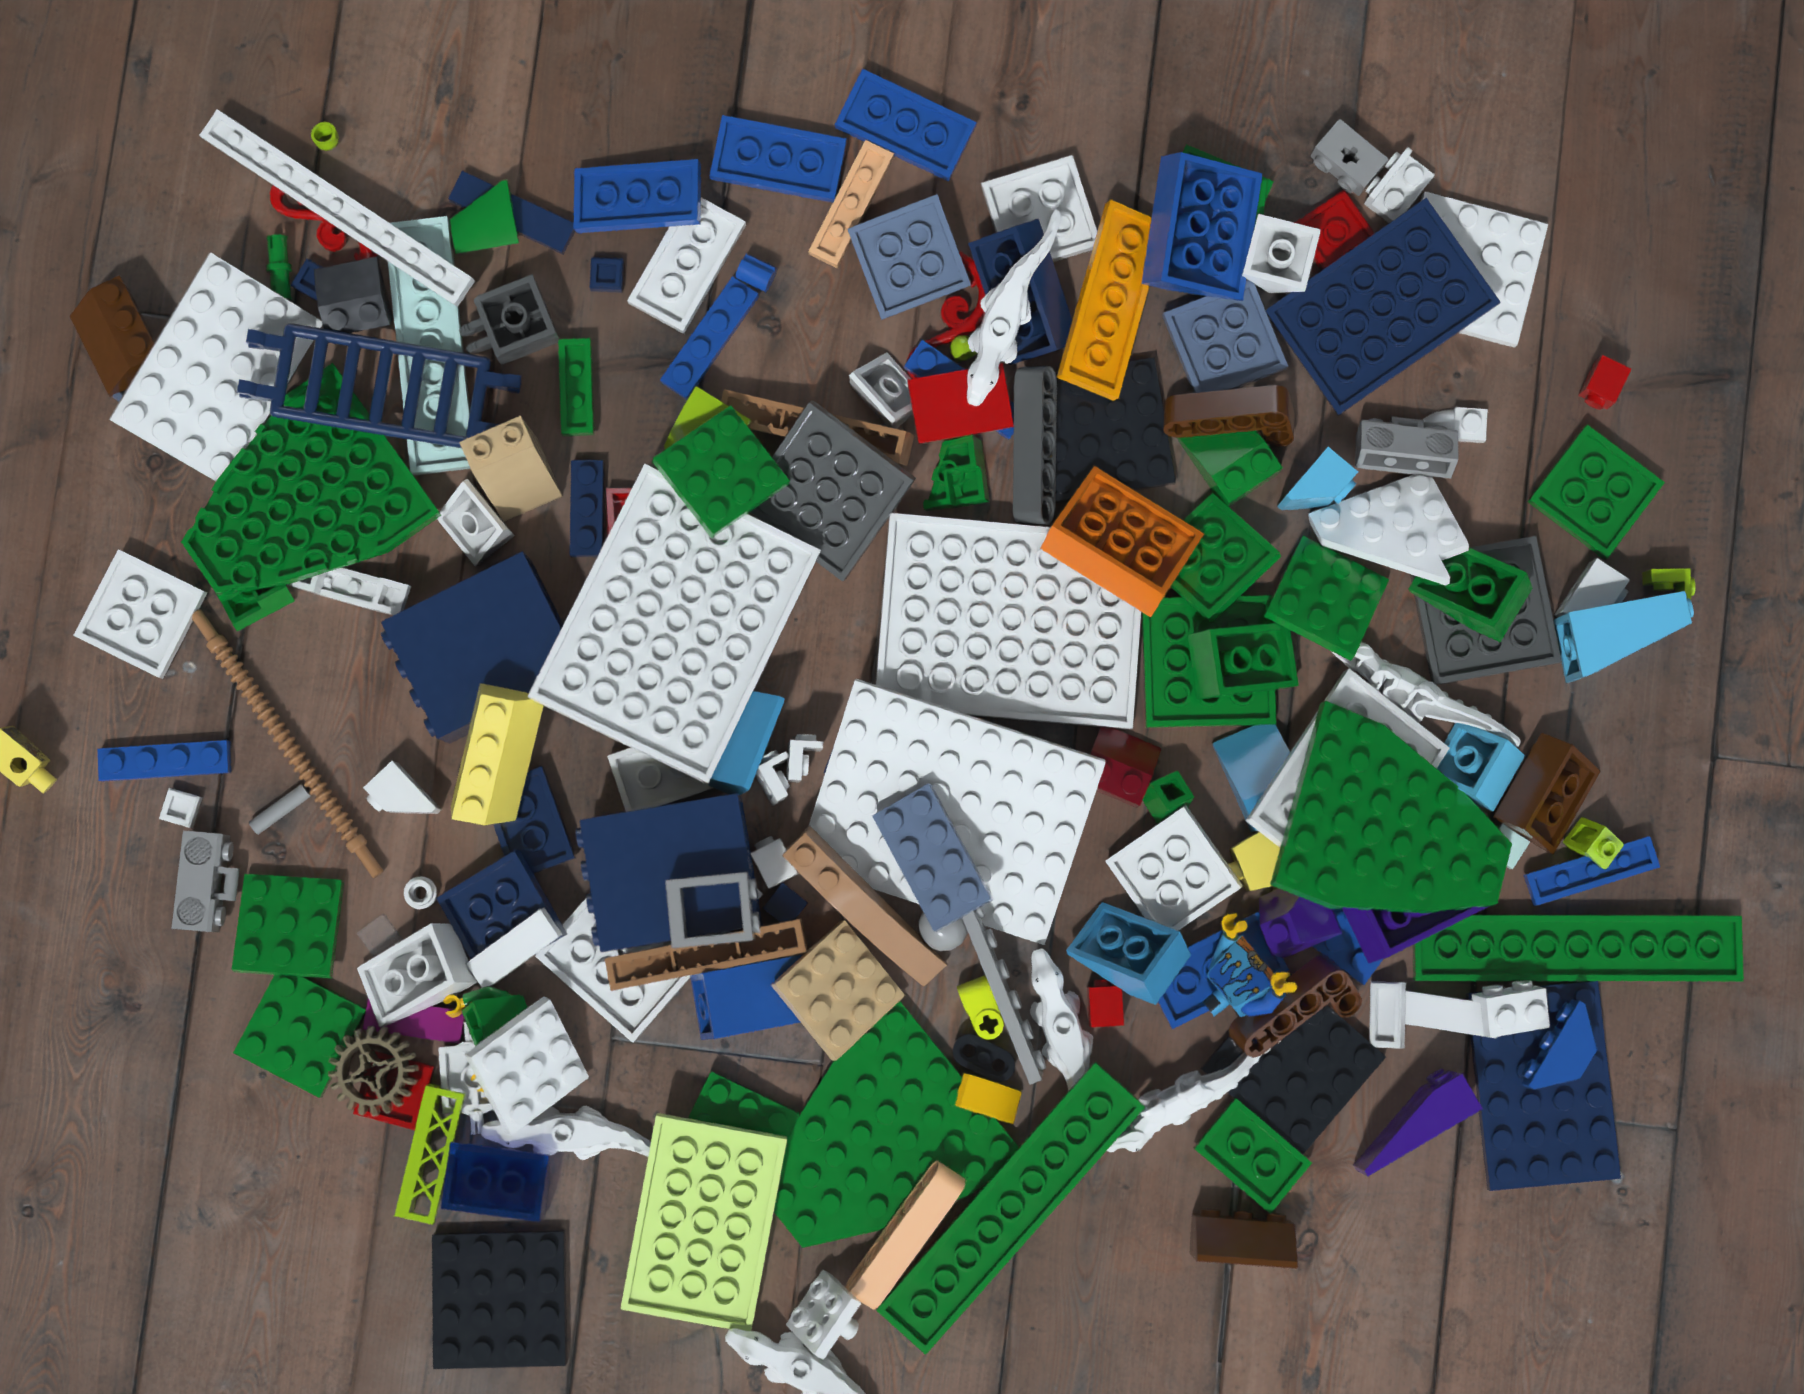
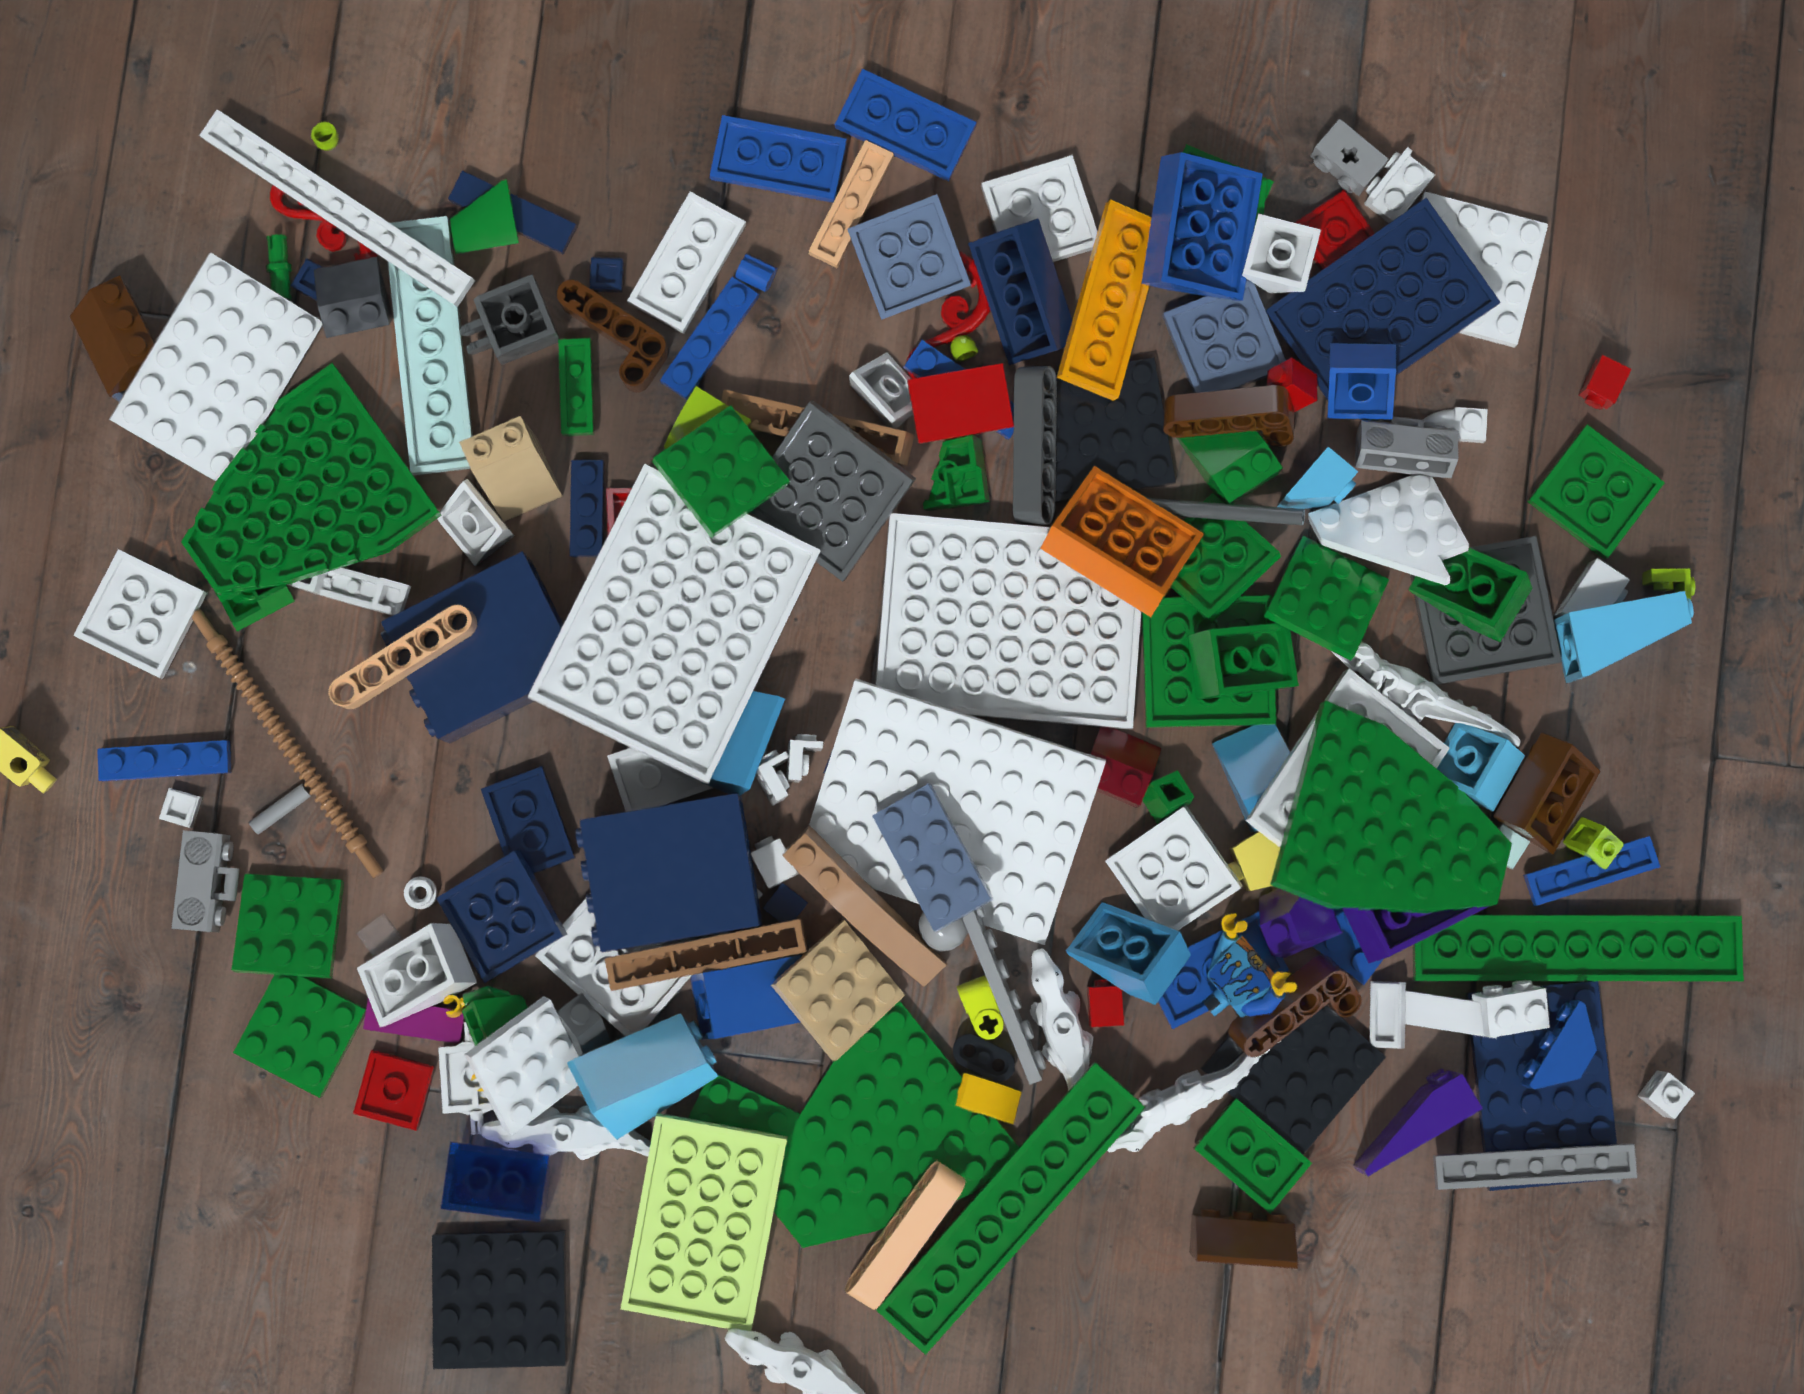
dark blue bar [237,323,521,448] -> none
dark tan gear [328,1026,419,1116] -> none
white slope [363,761,442,814] -> none
lime fence [394,1084,466,1225] -> none
light yellow slope [451,683,544,825] -> none
white tile [466,908,563,988] -> none
blue plate [573,159,701,233] -> none
light grey window [666,872,760,948] -> none
white plate [786,1270,861,1360] -> none
white animal [967,209,1061,406] -> none
none -> light nougat beam [329,605,477,709]
none -> dark grey slope [556,993,611,1056]
none -> reddish brown beam [557,280,668,392]
none -> medium azure slope [567,1013,718,1140]
none -> dark grey piece [1147,498,1305,525]
none -> red brick [1267,358,1318,412]
none -> blue slope [1327,343,1396,420]
none -> light grey plate [1433,1143,1637,1190]
none -> white brick [1638,1070,1695,1119]

